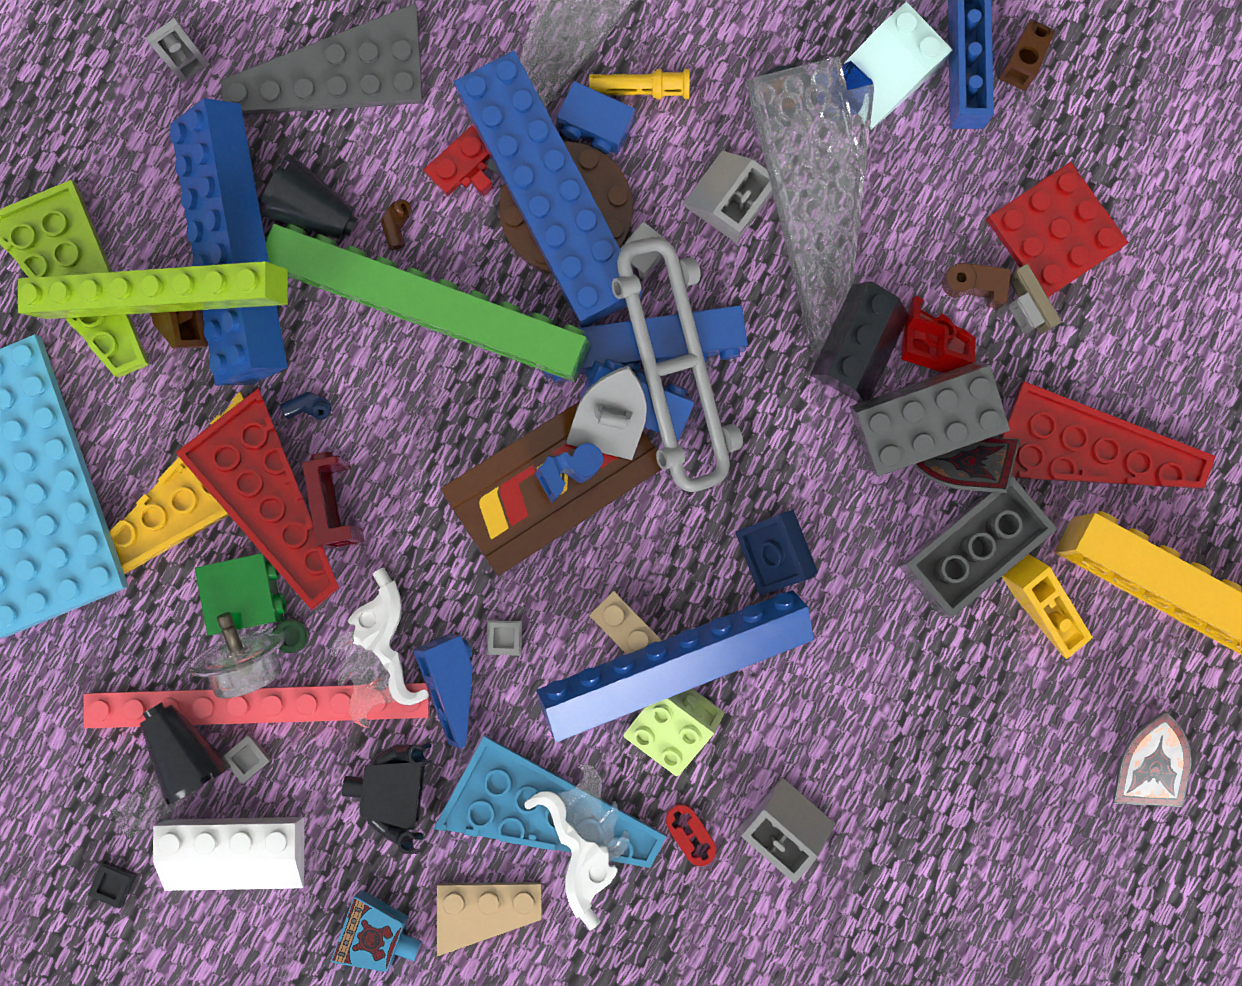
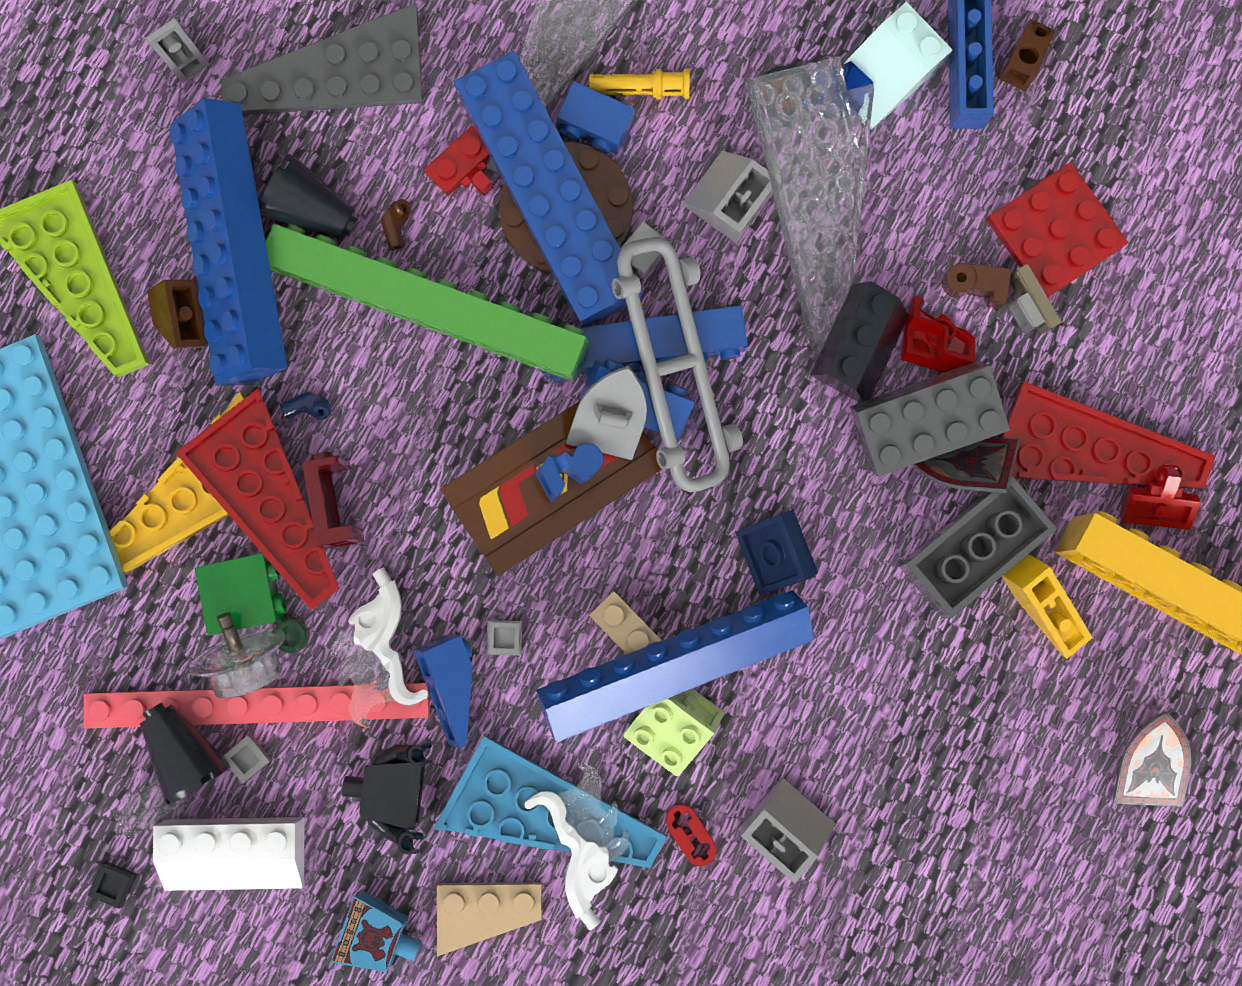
lime brick [18,261,288,319] -> none
none -> red hinge [1120,465,1201,530]

